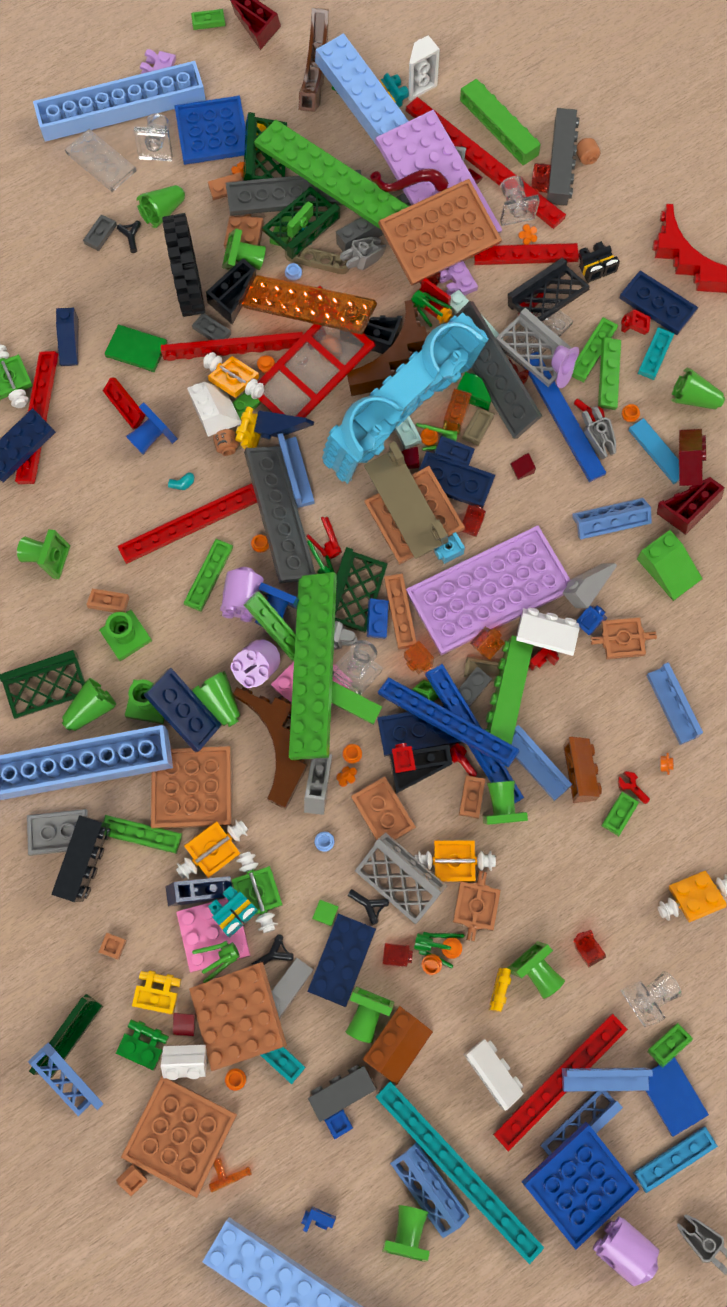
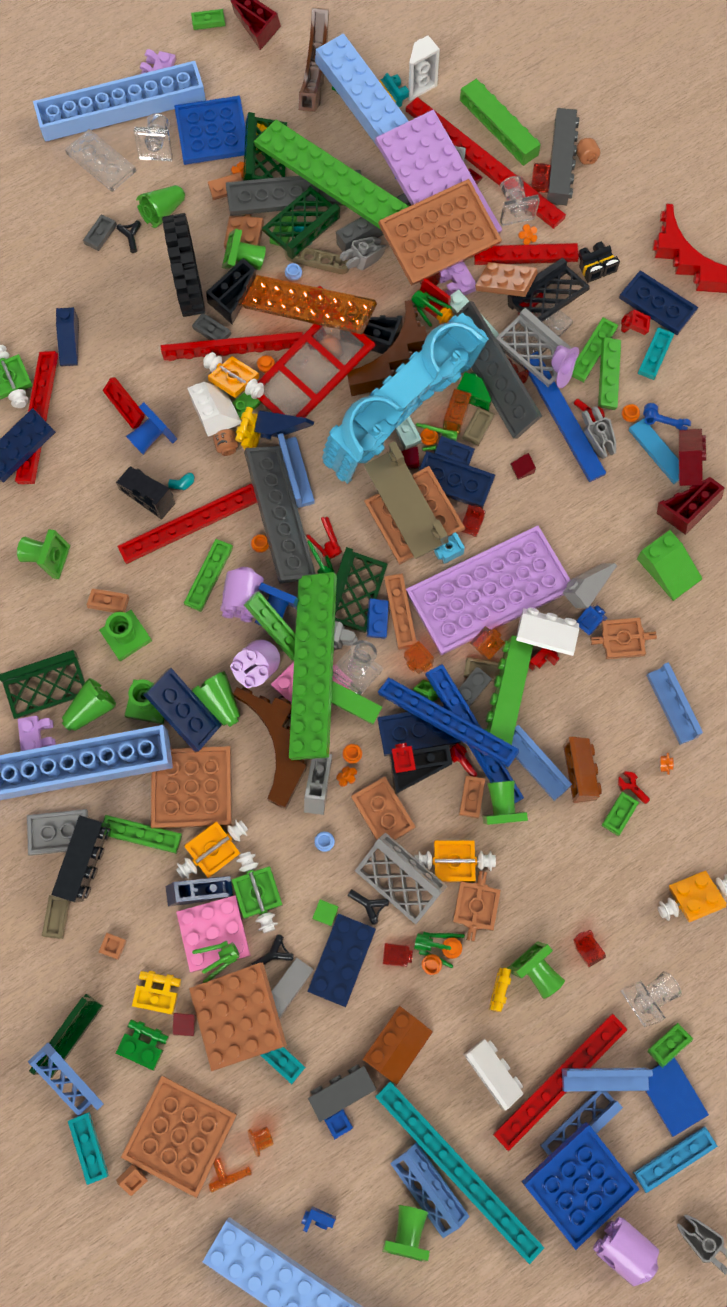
green tile [104,324,168,372] -> none
white brick [161,1045,208,1080] -> none
teal hips [208,886,259,938] -> none
orange plate [225,1068,246,1091] -> none
bright green plate [287,201,313,239] -> none
bright green plant [345,986,394,1043] -> none
dark red animal [370,169,449,192] -> none
medium blue fence [572,498,652,540] -> none
bright green cone [671,367,725,410] -> none
none -> lavender plate [18,716,56,751]
none -> dark tan tile [42,895,70,939]
none -> teal plate [68,1112,109,1185]
none -> black wedge [116,466,176,520]
none -> clear orange piece [247,1126,273,1157]
none -> nougat plate [475,262,538,297]
none -> blue brick [643,403,691,430]

